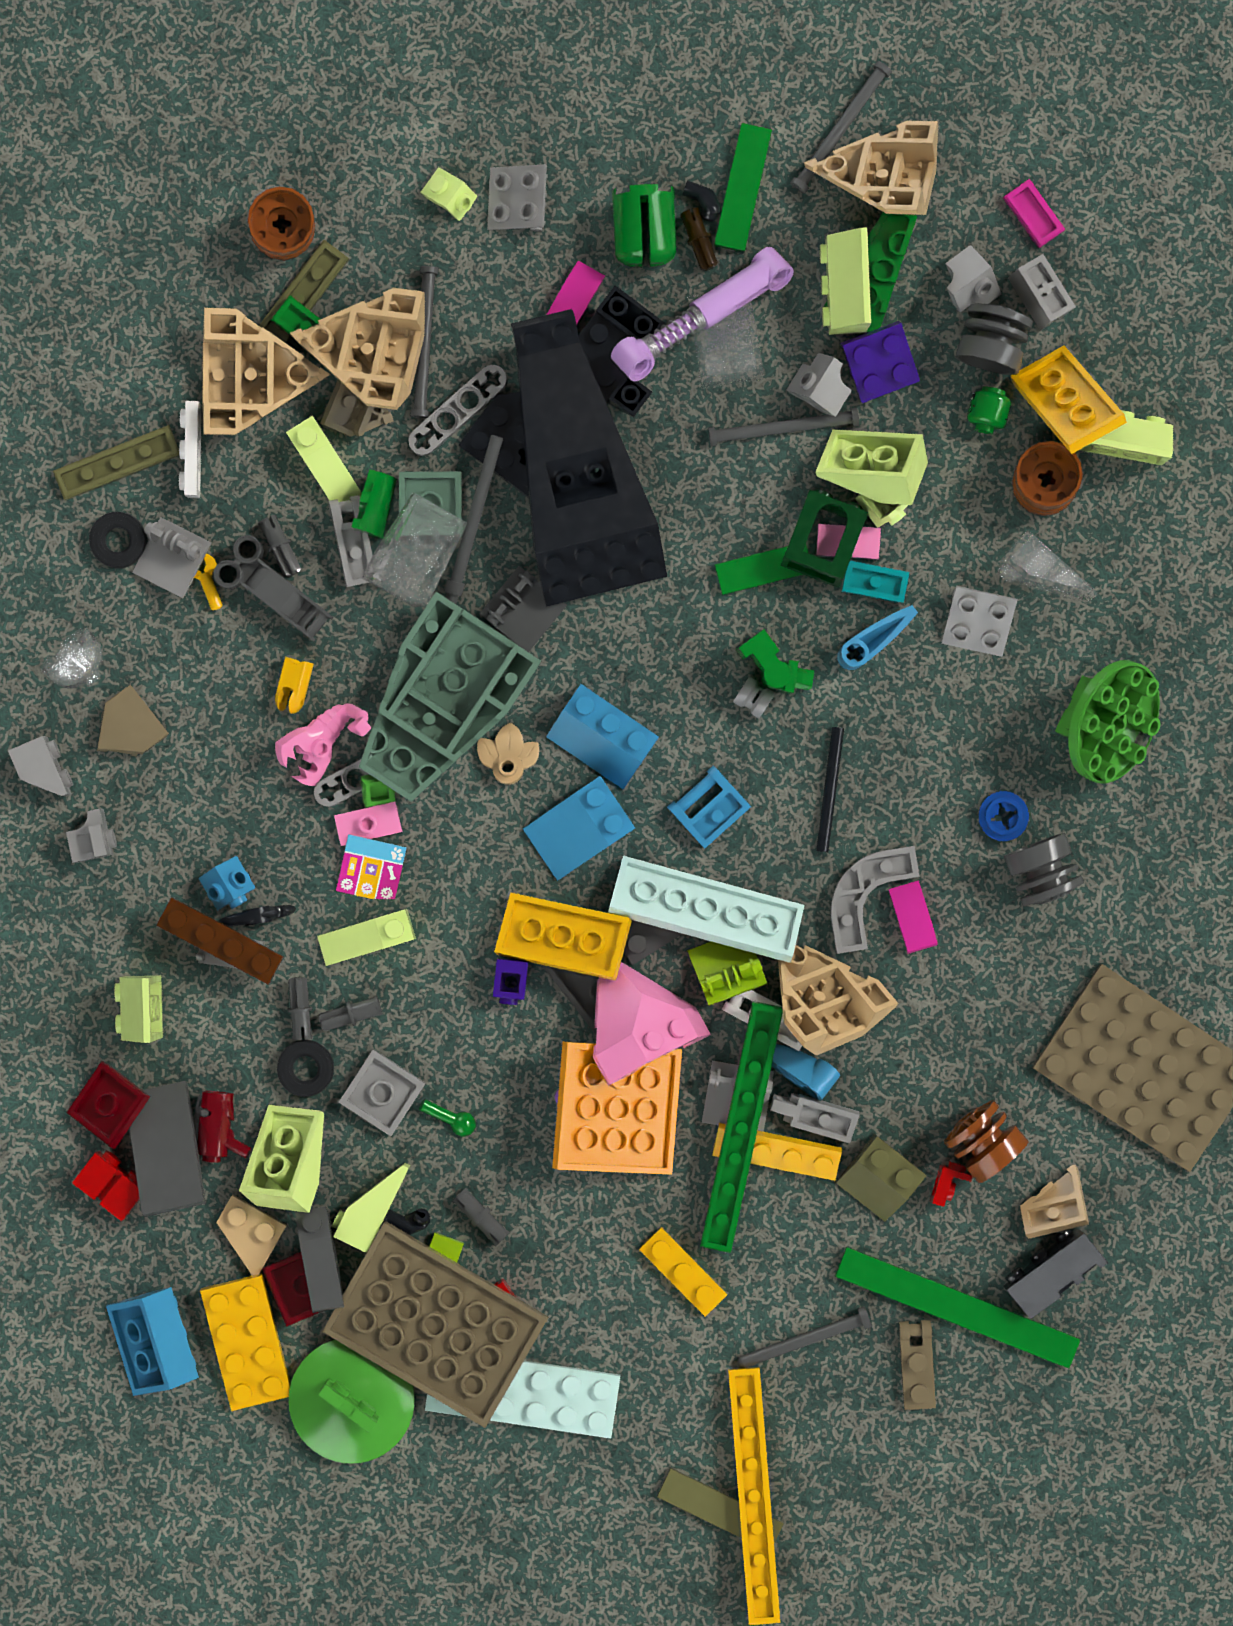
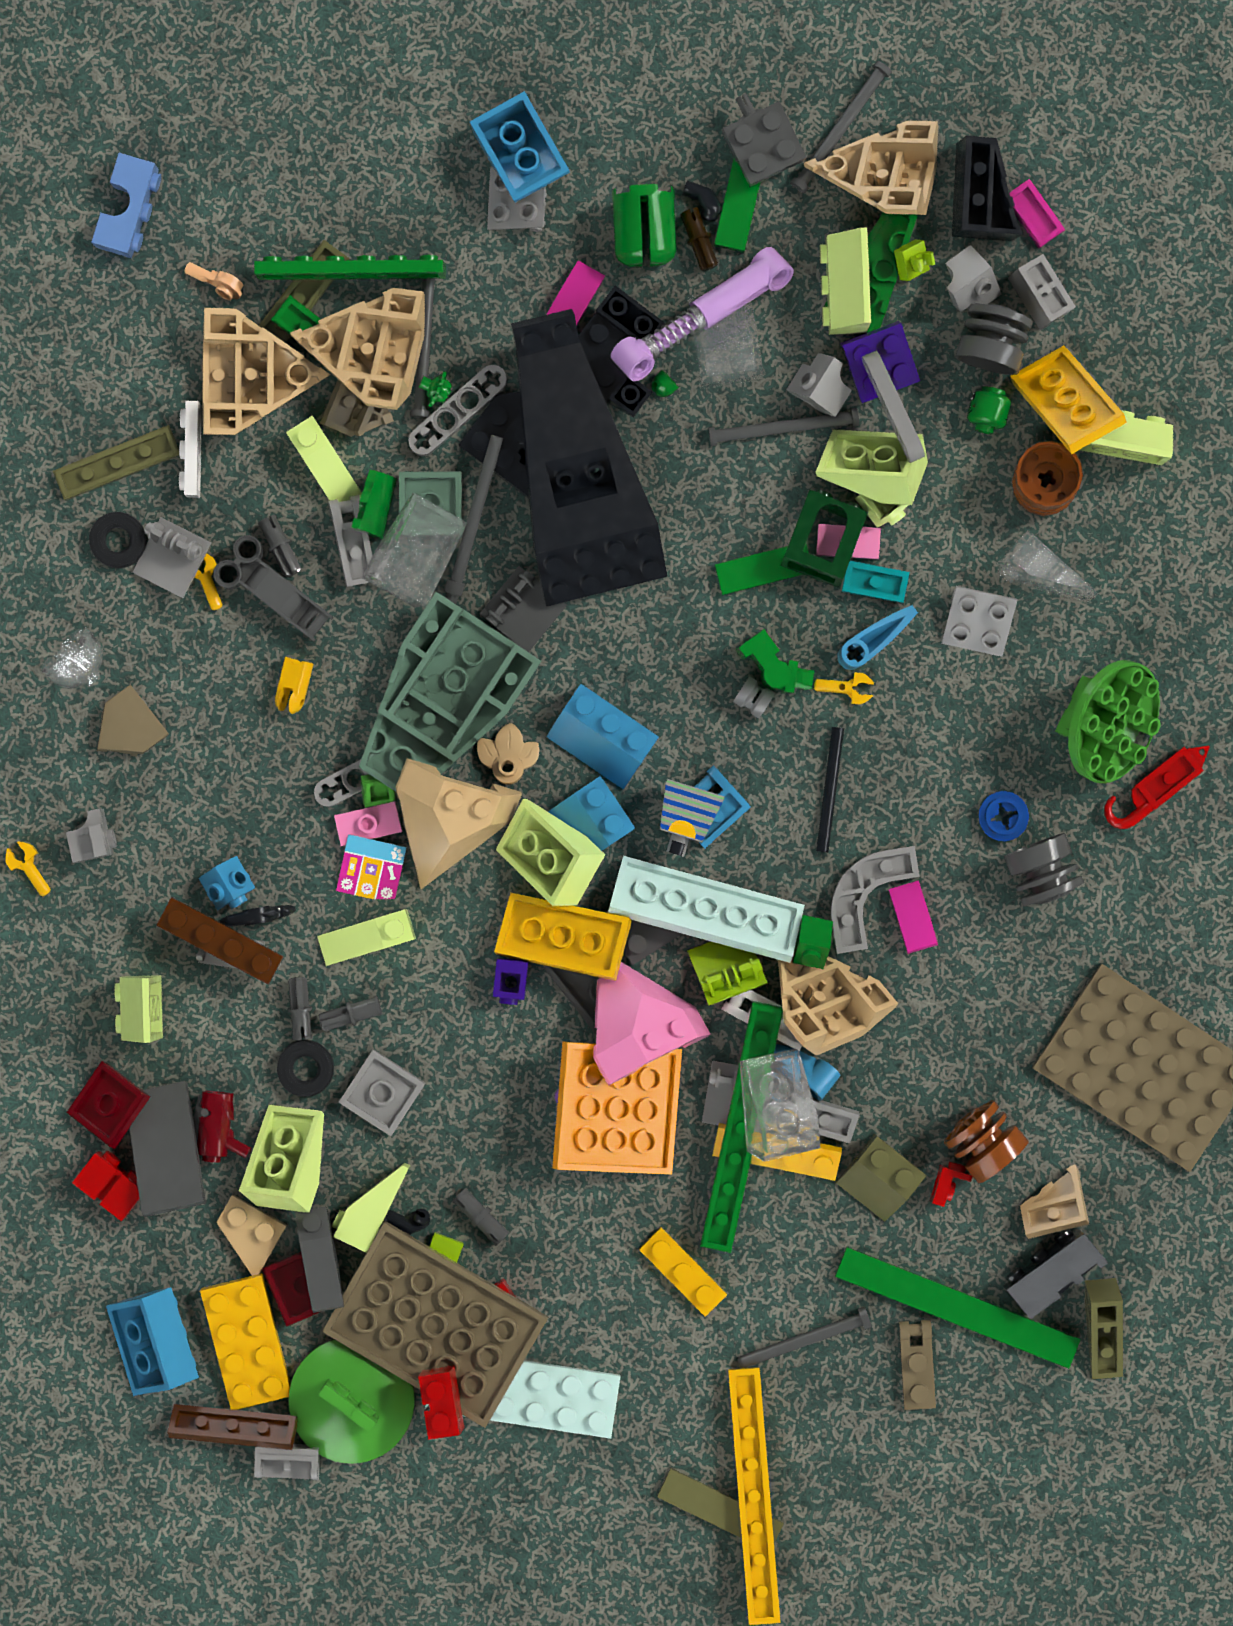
light grey slope [8,736,73,797] -> none
dark orange wheel [248,186,315,261] -> none
bright pink animal [275,703,371,786] -> none
green bar [419,1099,476,1137] -> none
yellowish green bracket [420,167,477,221] -> none
none -> yellow bar [6,841,51,896]
none -> medium blue arch [92,153,161,258]
none -> reddish brown plate [167,1404,298,1450]
none -> light nougat plate [185,262,244,301]
none -> green plate [254,255,446,280]
none -> light grey hinge [254,1444,320,1480]
none -> tan wedge [396,758,522,889]
none -> red piece [418,1365,464,1440]
none -> green plant [419,371,452,407]
none -> dark azure slope [470,91,570,203]
none -> yellowish green slope [496,799,605,906]
none -> green hinge [651,370,679,397]
none -> torso [659,779,725,857]
none -> dark grey plate [722,93,807,187]
none -> clear slope [740,1048,821,1162]
none -> green brick [793,915,833,969]
none -> yellow bar [814,672,874,705]
none -> light grey beam [862,350,925,463]
none -> lime tile [894,239,935,281]
none -> black wedge [952,135,1023,241]
none -> olive slope [1085,1278,1123,1379]
none -> red plate [1104,746,1210,829]

